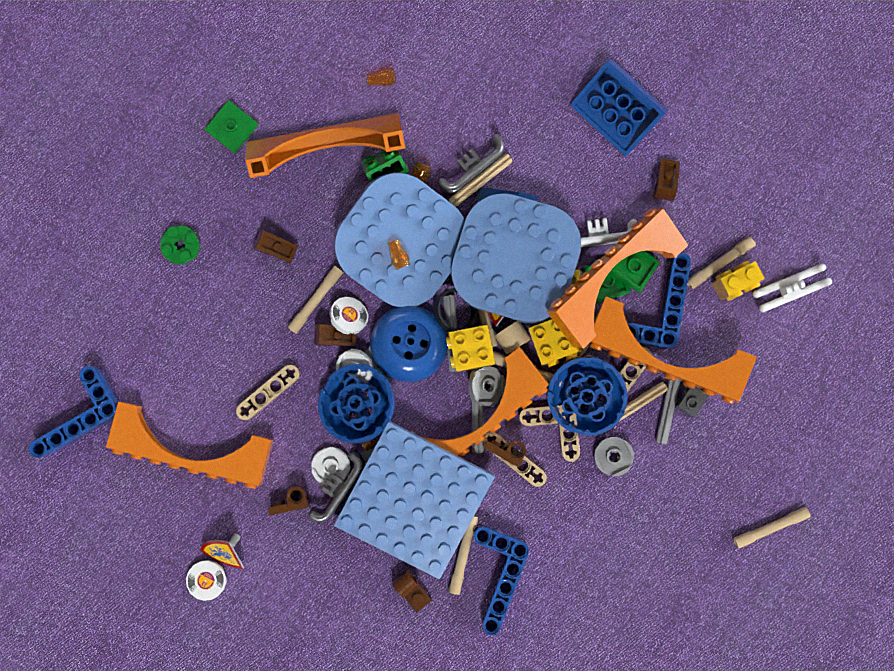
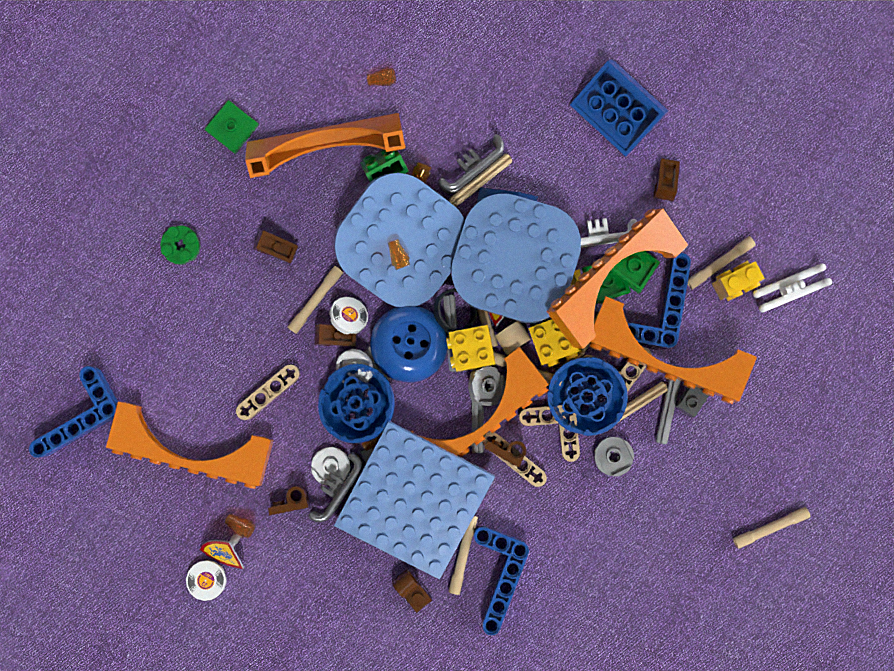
none -> clear orange cone [225,514,256,539]

